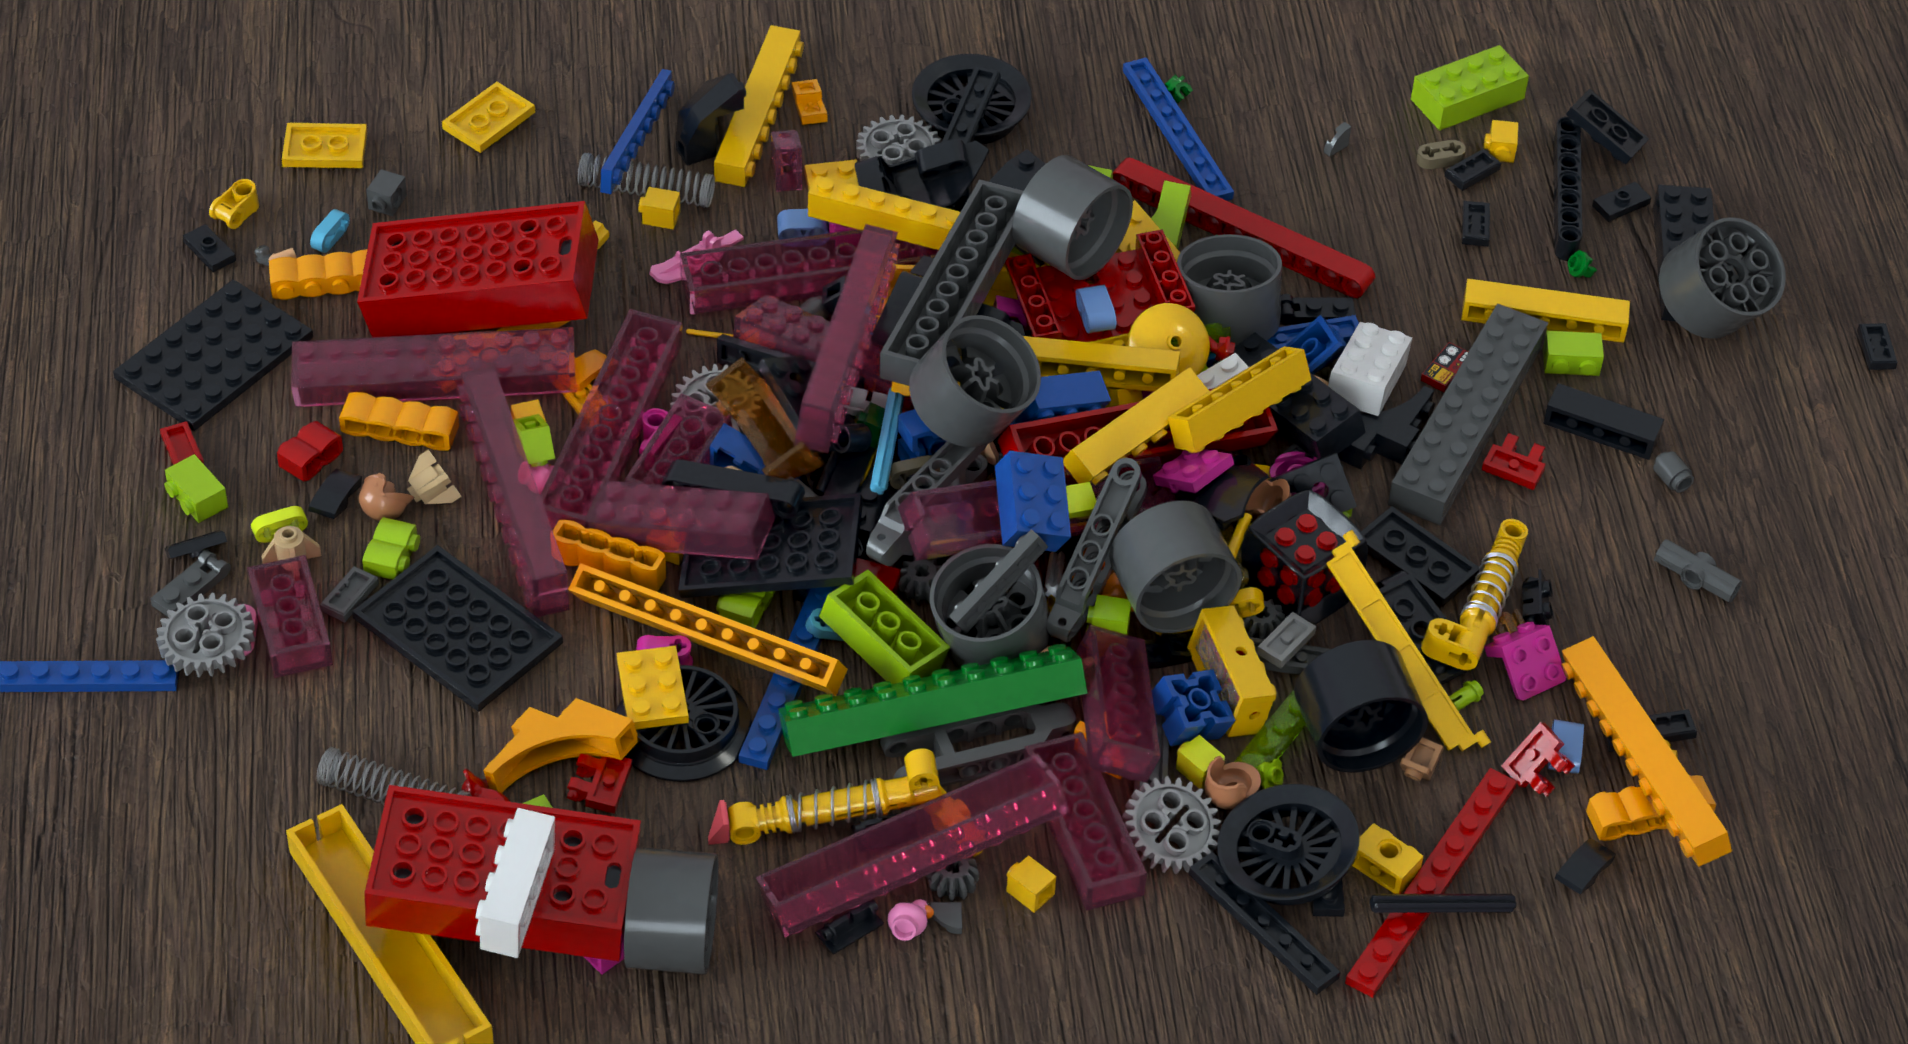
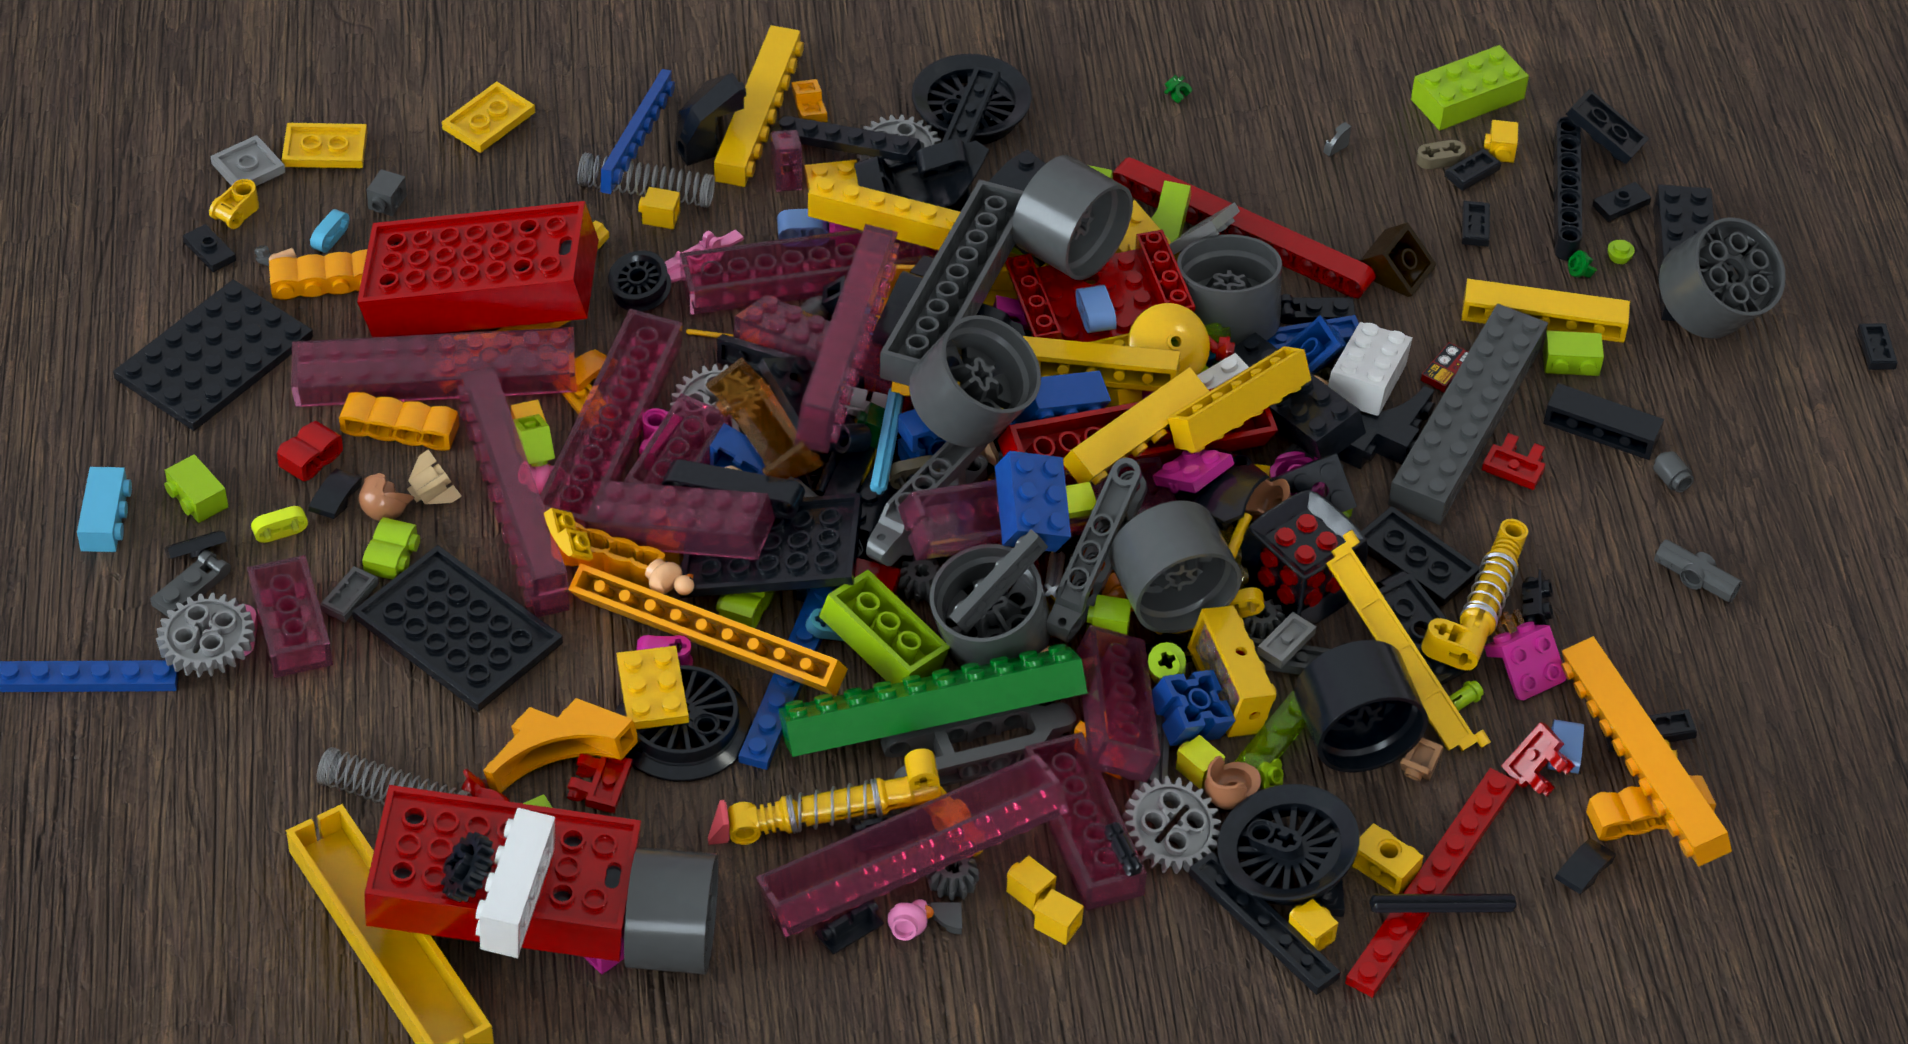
red tile [160,421,204,465] -> none
tan brick [261,526,321,582] -> none
blue plate [1123,57,1234,201] -> none
none -> medium azure brick [77,467,132,552]
none -> light grey plate [211,135,285,186]
none -> black gear [441,832,495,902]
none -> yellow slope [544,508,593,561]
none -> black wheel [608,251,671,312]
none -> light nougat animal [645,559,694,595]
none -> black plate [771,115,921,163]
none -> yellow brick [1033,889,1084,945]
none -> black axle [1105,822,1142,877]
none -> lime piece [1148,642,1186,684]
none -> light grey plate [1169,202,1240,255]
none -> yellow brick [1288,899,1338,952]
none -> dark brown slope [1360,222,1436,297]
none -> lime plate [1607,240,1635,264]

